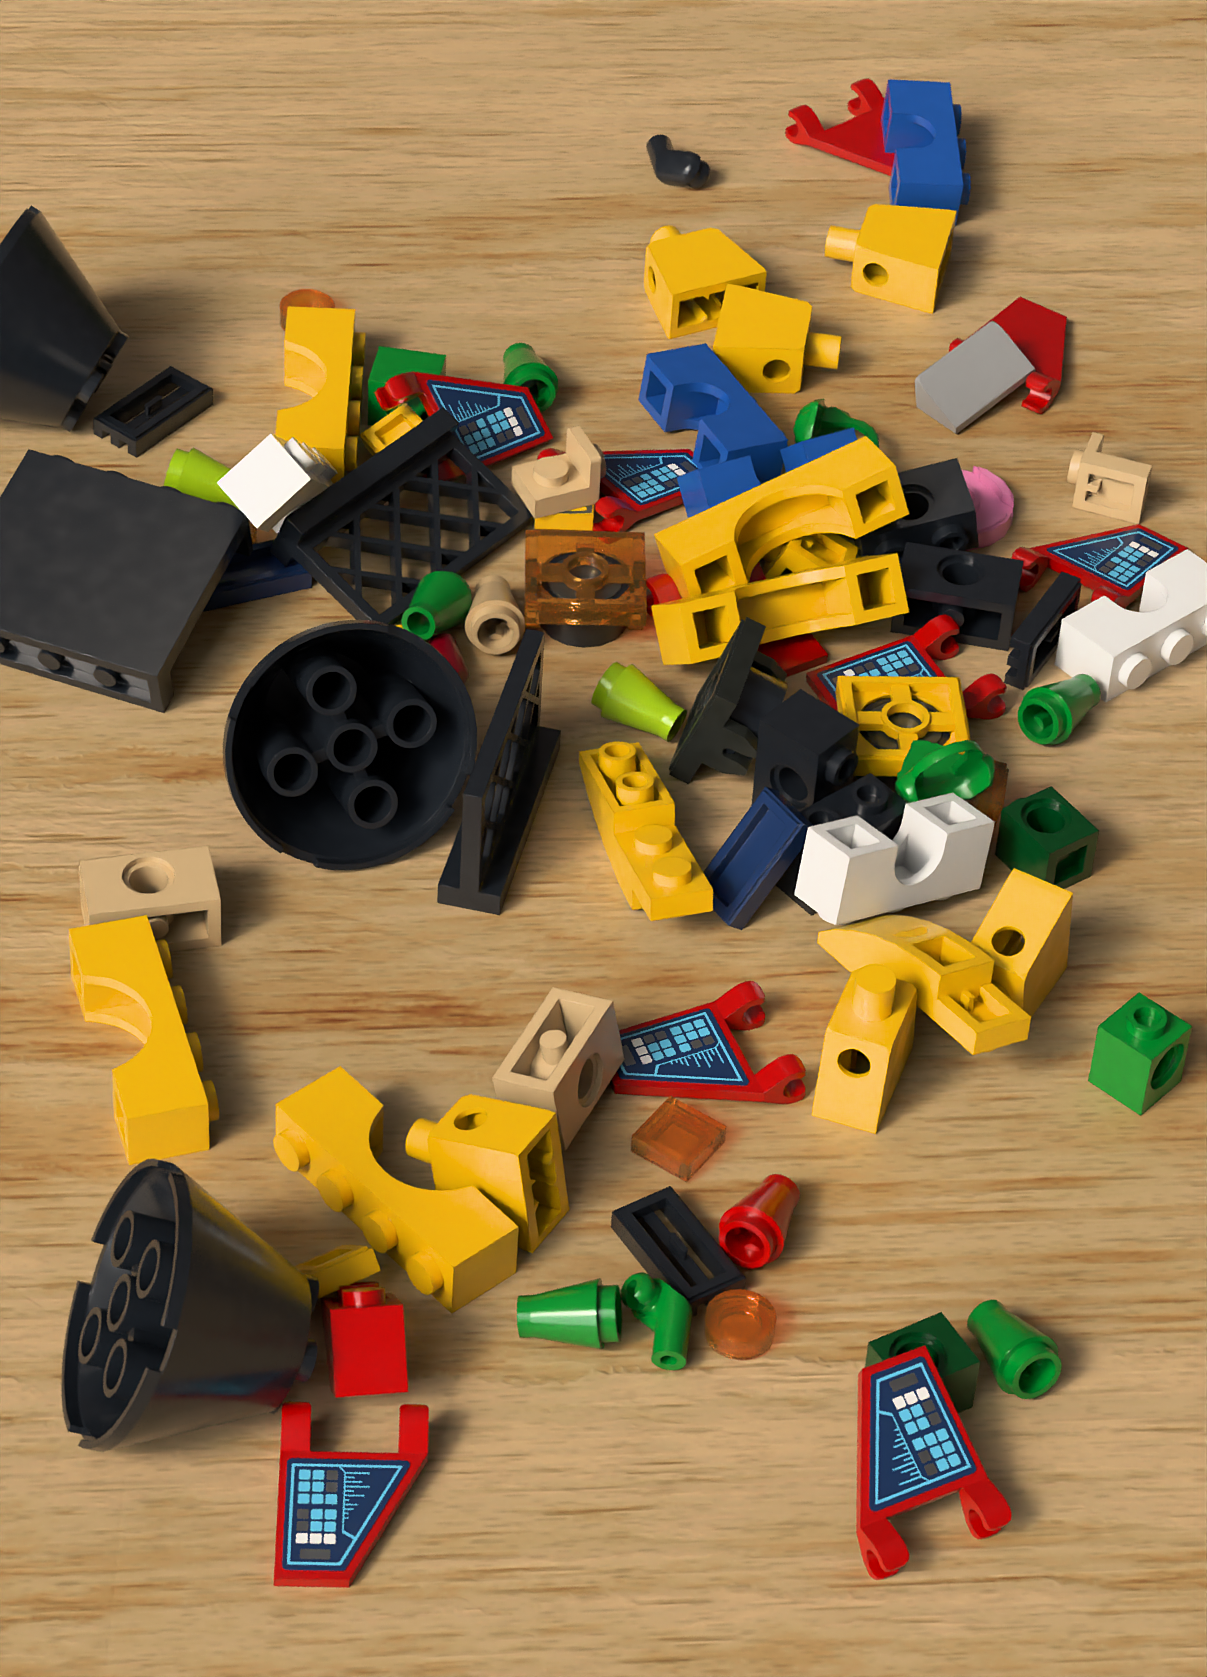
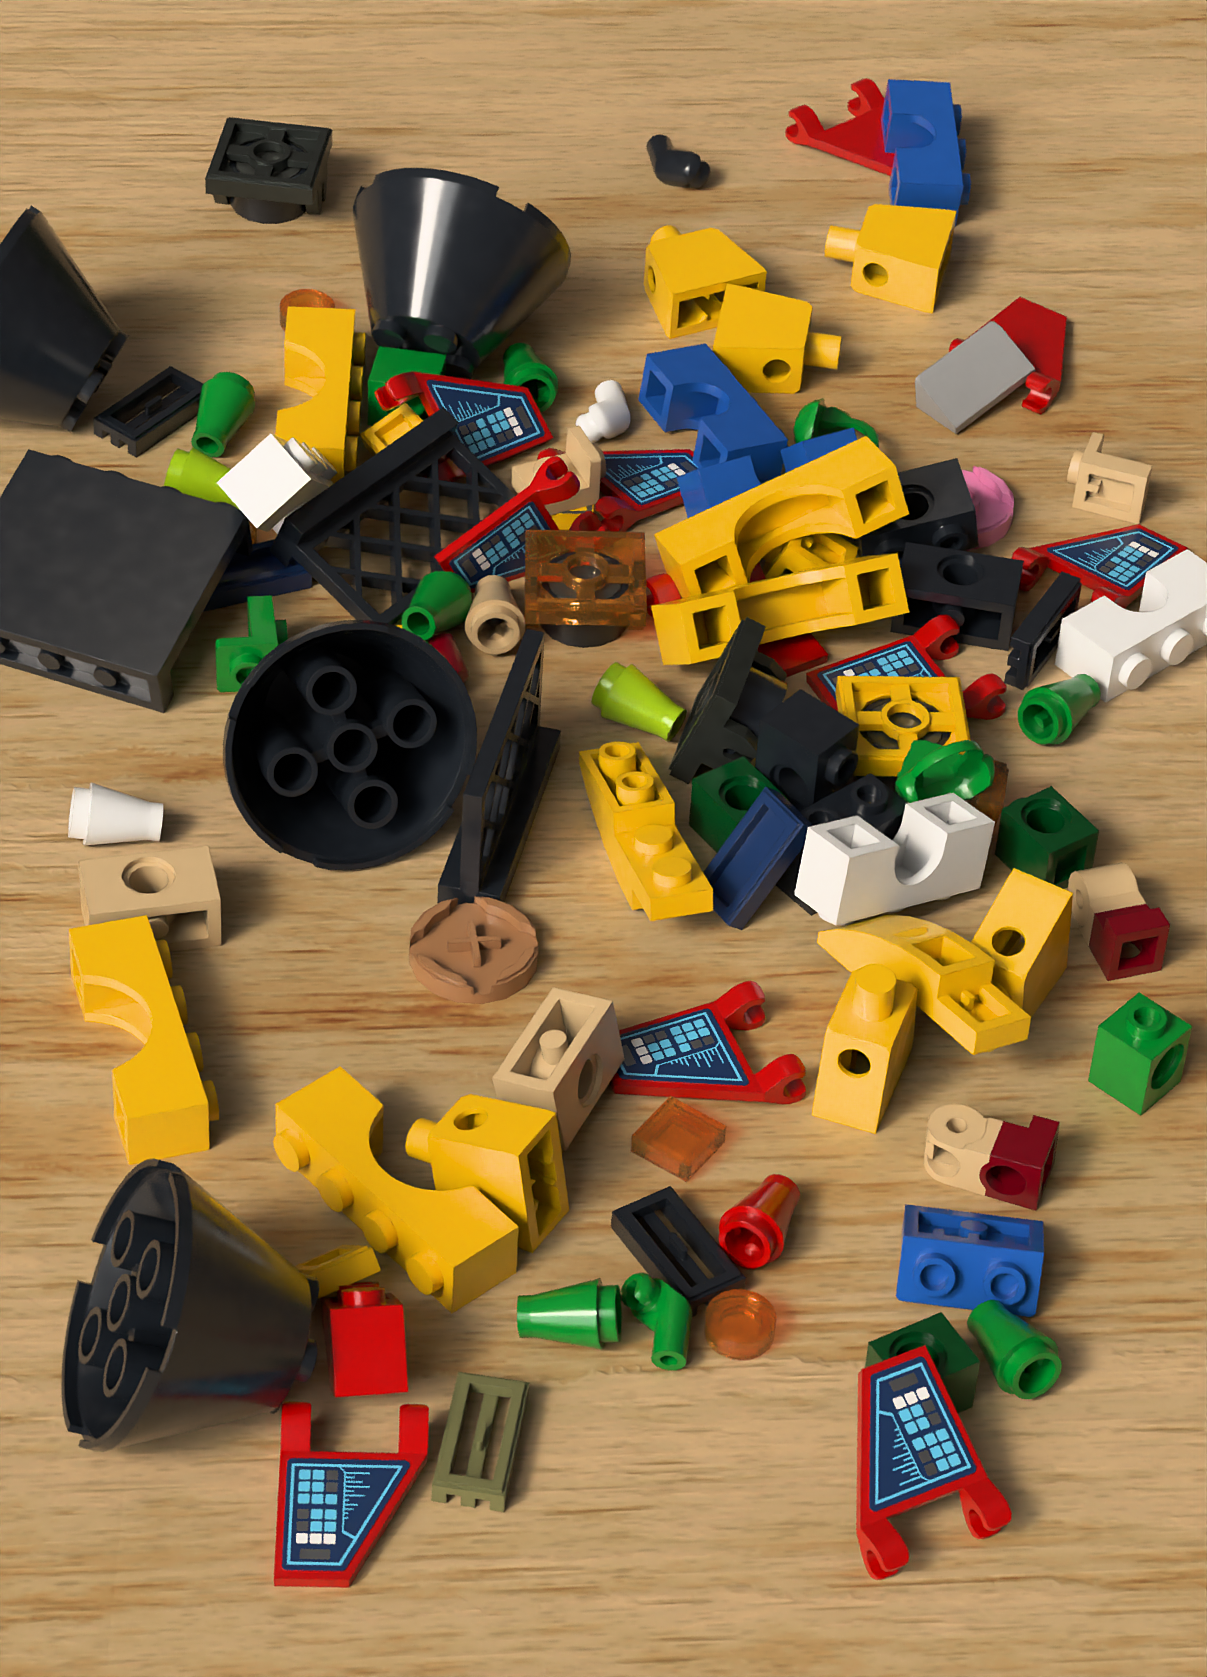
none -> white cone [68,782,163,846]
none -> green cone [191,372,256,457]
none -> pearl dark grey piece [205,117,333,224]
none -> green bracket [215,595,288,692]
none -> black cone [353,168,571,379]
none -> medium nougat tile [409,897,539,1004]
none -> olive tile [431,1372,530,1512]
none -> flag [434,456,614,593]
none -> white arm [575,380,631,444]
none -> dark green brick [689,756,789,853]
none -> blue bracket [896,1204,1044,1317]
none -> leg [923,1104,1060,1211]
none -> leg [1068,862,1170,981]

